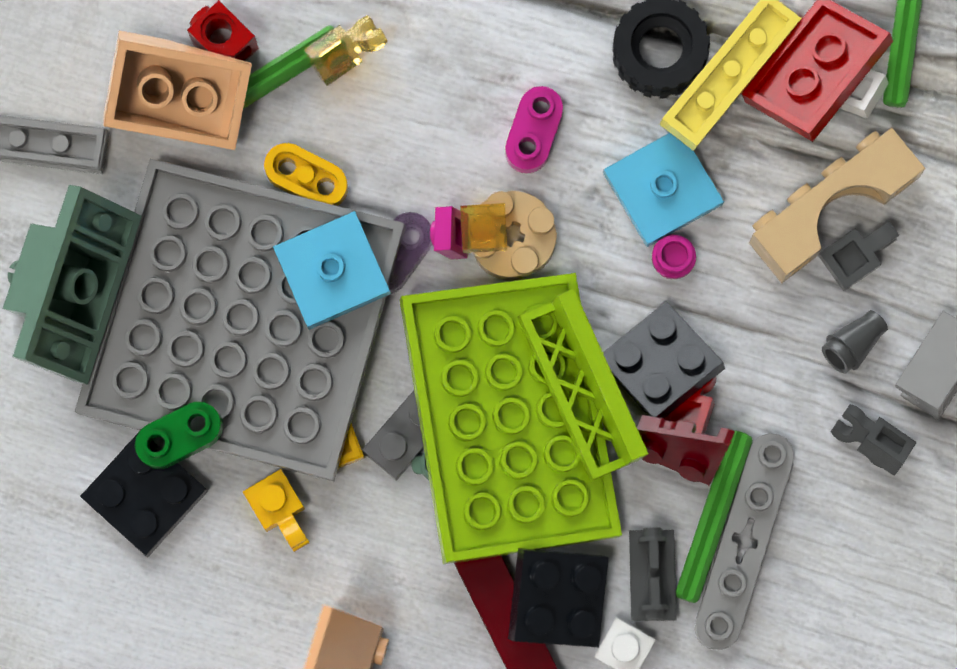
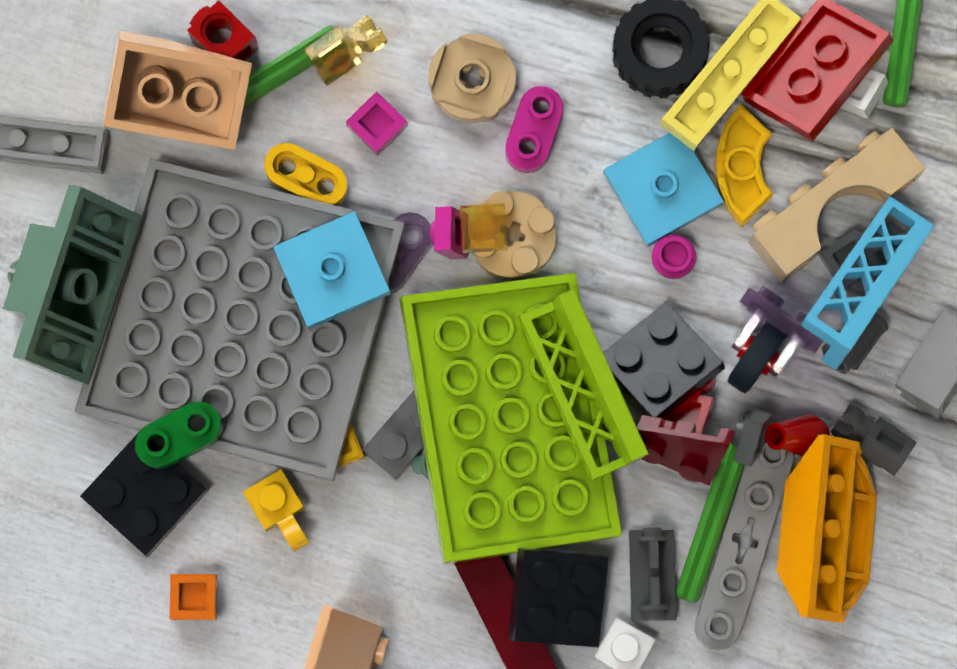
none -> orange plate [169,574,218,621]
none -> dark pink plate [346,91,408,156]
none -> tan plate [428,34,516,123]
none -> yellow tile [715,104,774,228]
none -> plate [727,286,823,394]
none -> dark grey plate [731,409,777,466]
none -> red cone [765,414,830,457]
none -> light orange wedge [777,434,877,623]
none -> medium azure fence [801,196,934,370]

